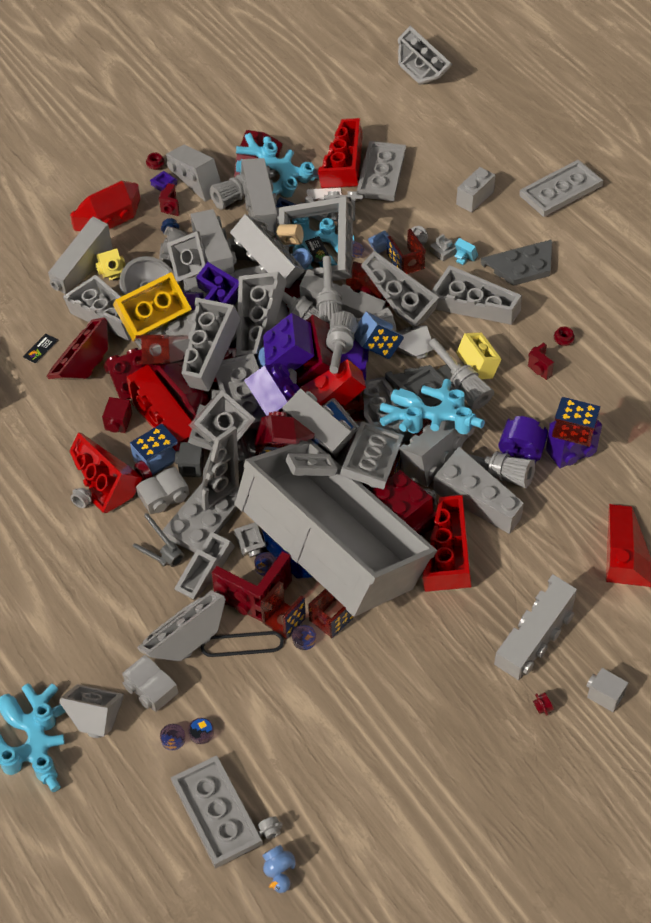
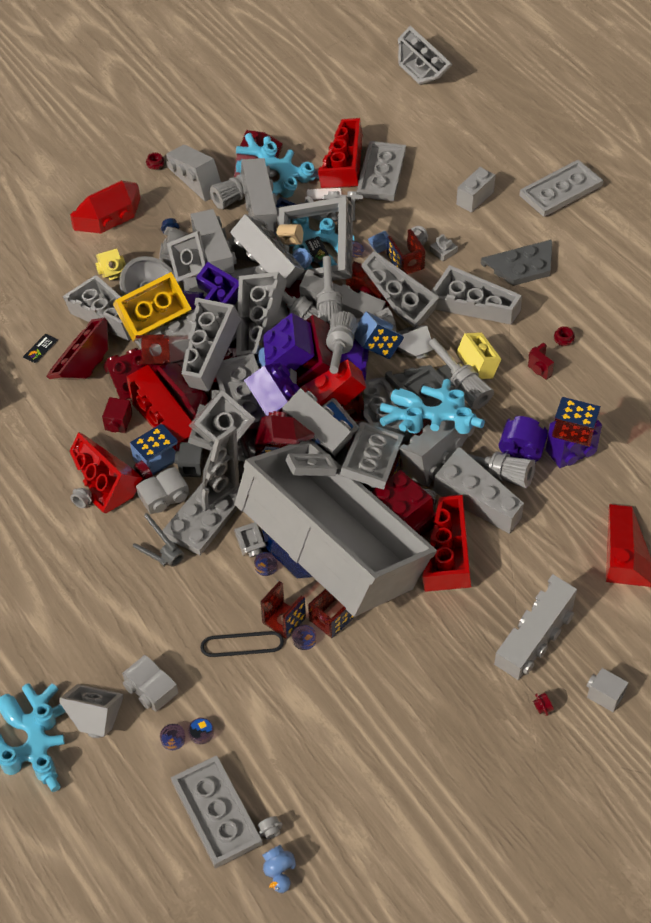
light grey slope [48,217,113,294] -> none
light grey wedge [137,590,226,661] -> none
dark purple tile [150,171,177,192] -> none
dark red bracket [159,183,180,216] -> none
light grey slope [174,532,235,600] -> none
dark red bracket [211,551,292,622] -> none
medium azure tile [455,238,478,265] -> none

